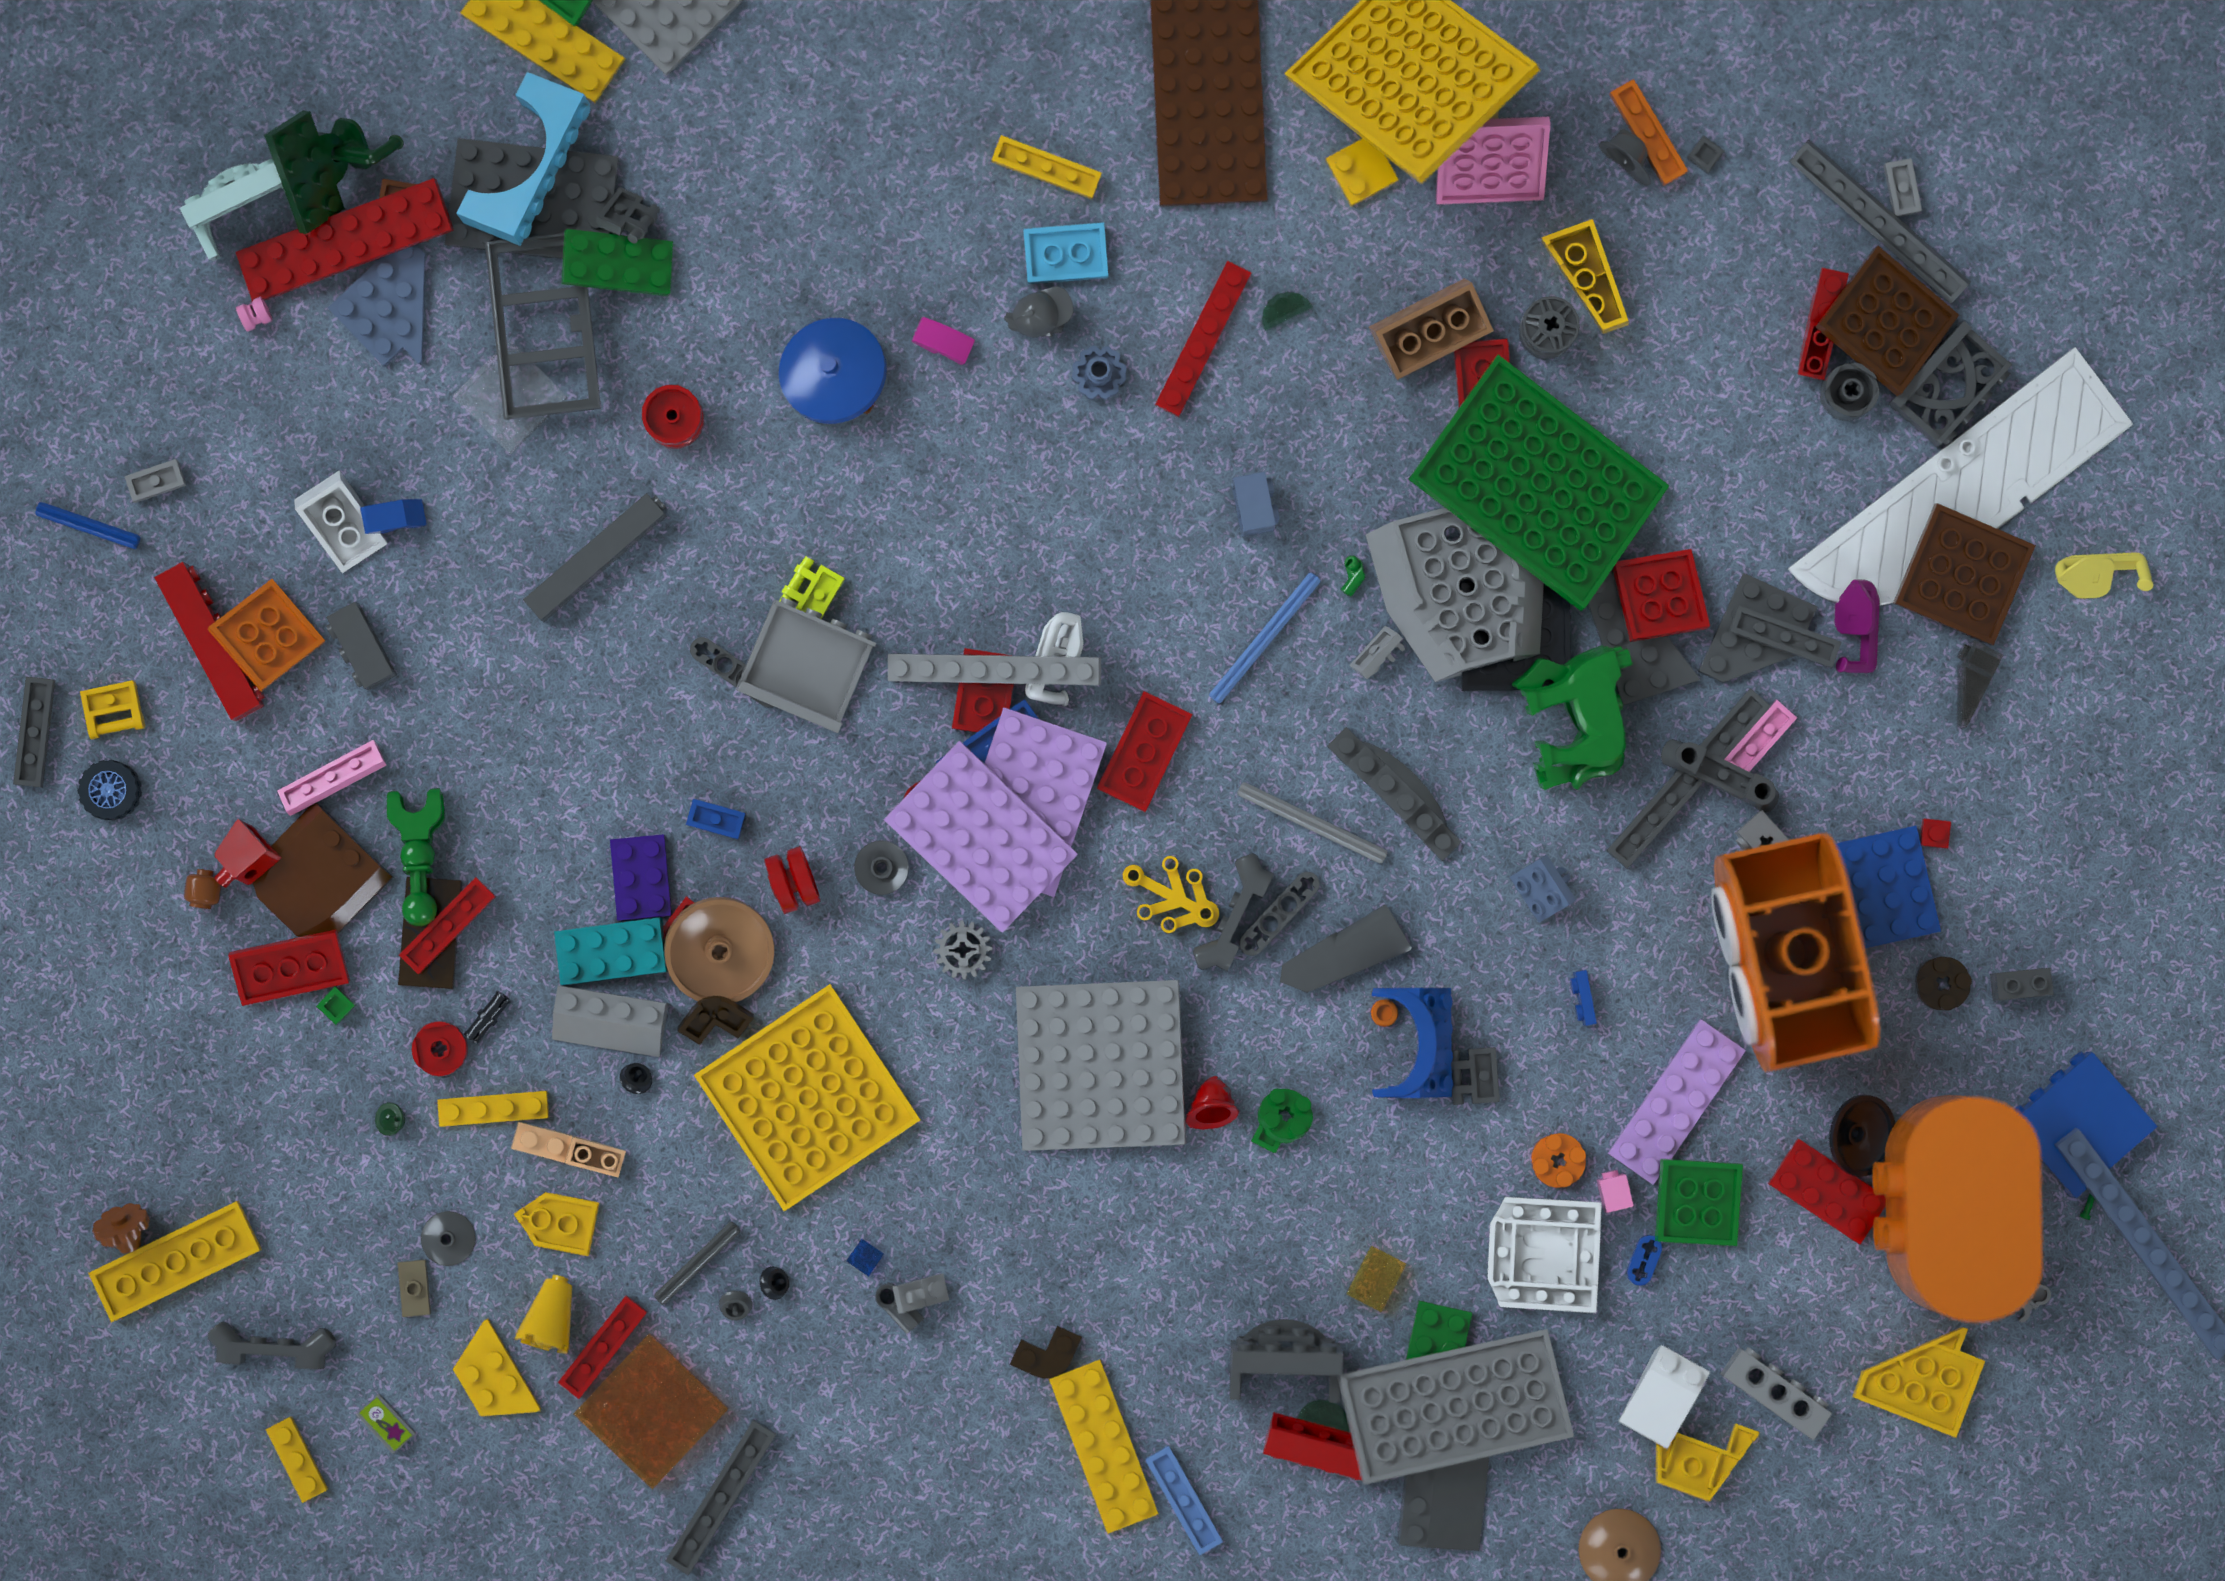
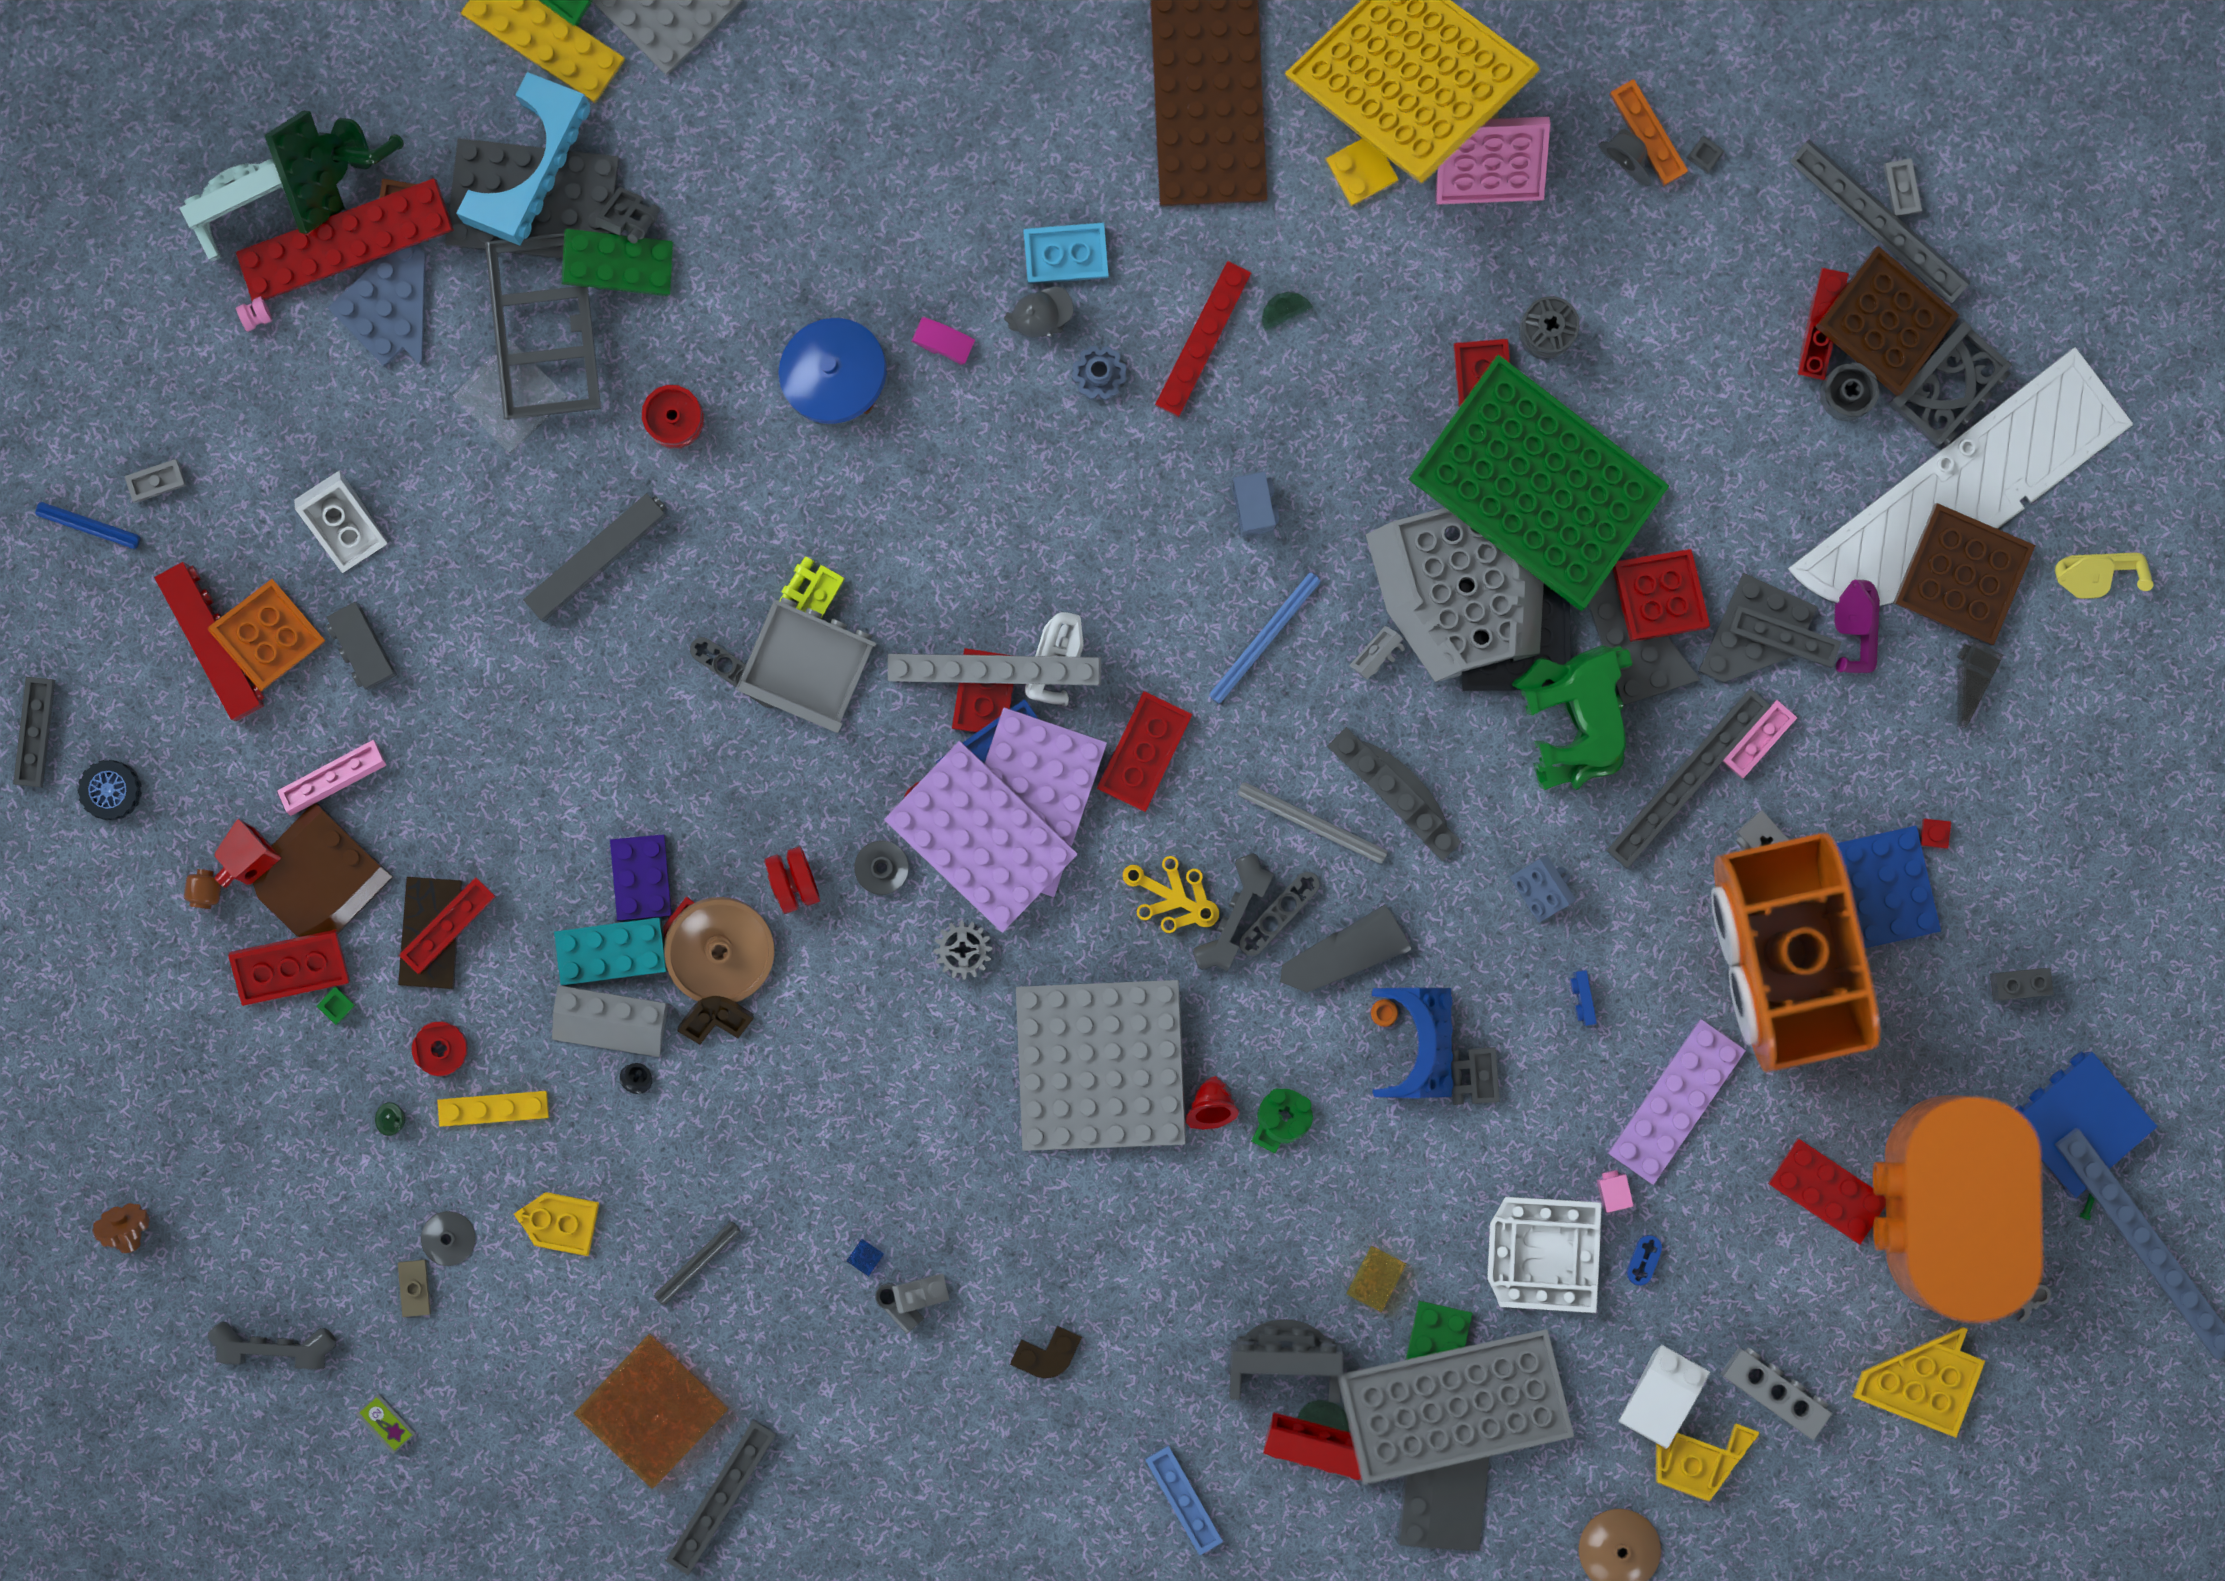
yellow plate [80,680,145,740] -> none
yellow plate [88,1201,262,1322] -> none
yellow plate [265,1416,328,1503] -> none
blue slope [360,499,427,534] -> none
green piece [387,788,445,926] -> none
yellow wing [453,1319,541,1416] -> none
black pin [464,990,511,1044] -> none
light nougat slope [511,1122,626,1178] -> none
yellow cone [515,1275,572,1354] -> none
red plate [557,1295,648,1399] -> none
blue plate [686,799,746,840] -> none
yellow plate [694,984,921,1211] -> none
dark grey hat [719,1290,753,1321] -> none
black hat [759,1266,790,1300] -> none
yellow plate [991,135,1102,199] -> none
yellow plate [1049,1359,1159,1534] -> none
green arm [1340,555,1365,597] -> none
medium nougat slope [1369,278,1494,380] -> none
orange plate [1531,1133,1586,1188] -> none
yellow wedge [1541,219,1629,334] -> none
green plate [1655,1159,1743,1246] -> none
dark grey plate [1661,739,1779,813] -> none
black dish [1829,1095,1895,1177] -> none
dark brown plate [1915,957,1972,1011] -> none

